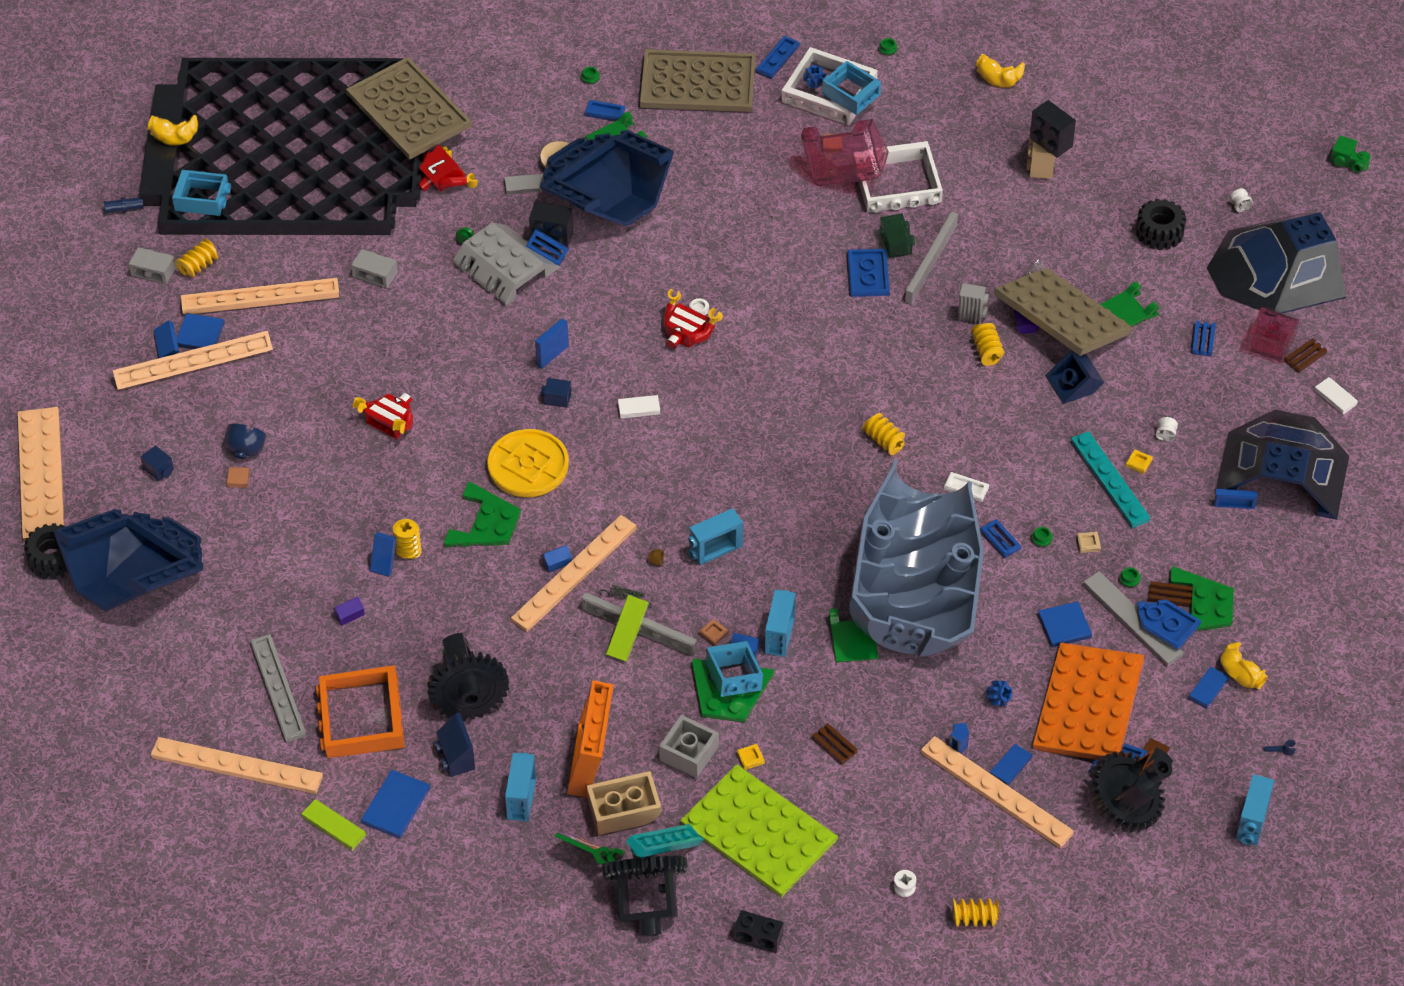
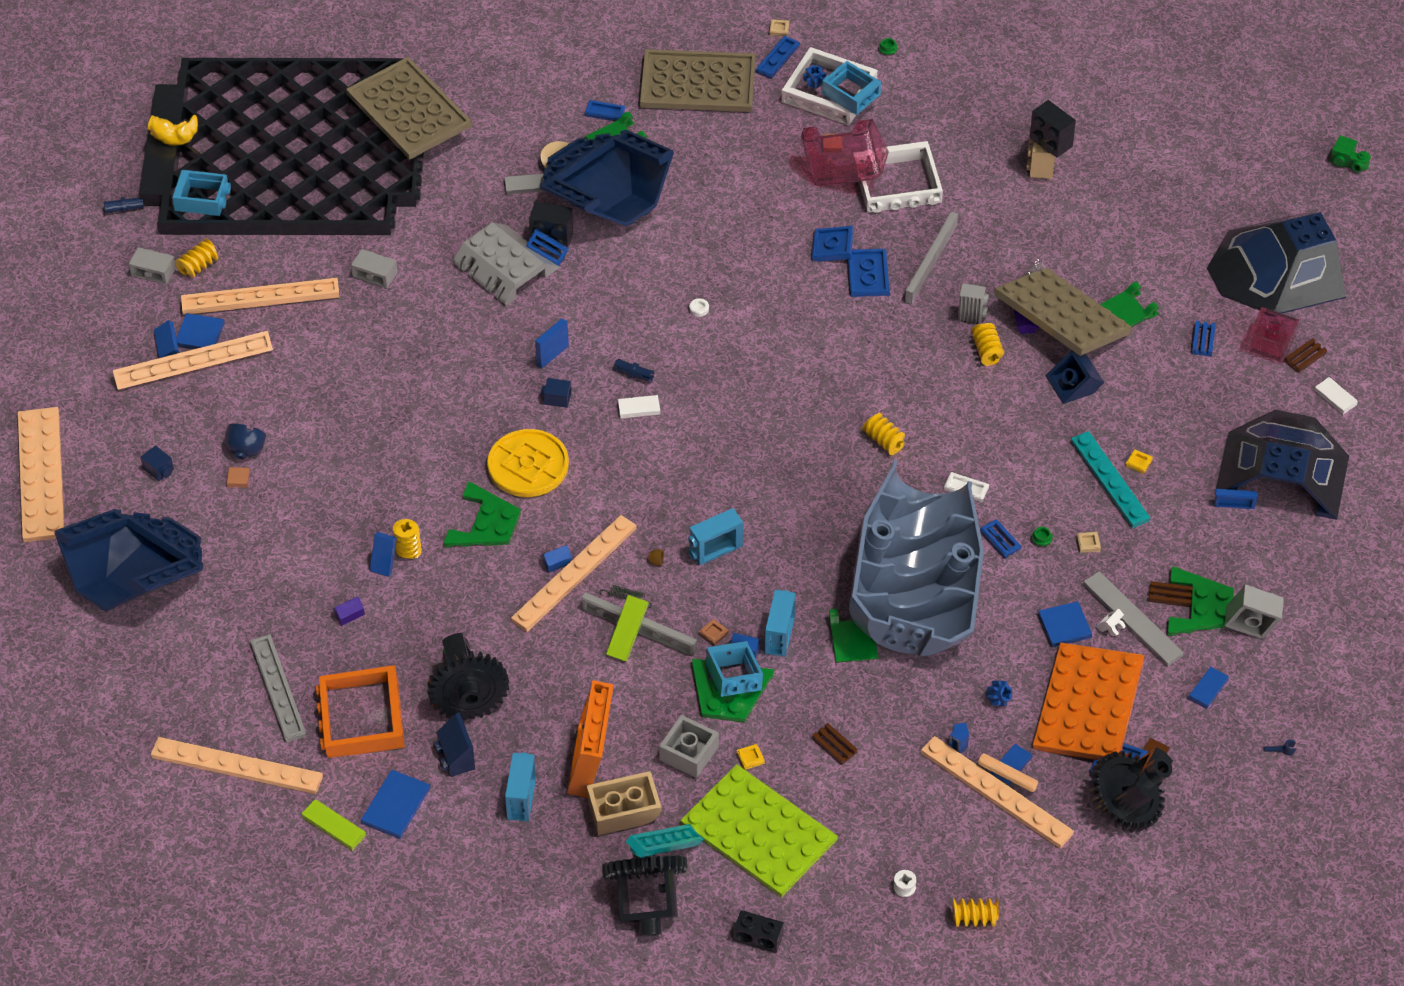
black tyre [24,523,69,580] -> none
red torso [352,393,413,440] -> none
red torso [419,145,478,191] -> none
green plate [455,227,474,244] -> none
green flag [555,832,625,865] -> none
green plate [581,66,600,84] -> none
red torso [663,289,723,349] -> none
clear green brick [879,213,915,258] -> none
yellow animal [975,53,1025,88] -> none
green plate [1119,567,1141,587] -> none
black tyre [1136,199,1186,250] -> none
blue tile [1137,600,1201,650] -> none
white wheel [1156,417,1178,442] -> none
yellow animal [1220,642,1268,690] -> none
white wheel [1229,189,1253,213] -> none
dark azure window [1236,774,1275,845] -> none
none -> dark blue pin [614,359,655,383]
none -> tan tile [770,19,789,37]
none -> blue tile [812,226,854,262]
none -> light nougat axle [978,753,1038,792]
none -> white tile [1096,609,1125,636]
none -> light grey brick [1225,584,1284,639]

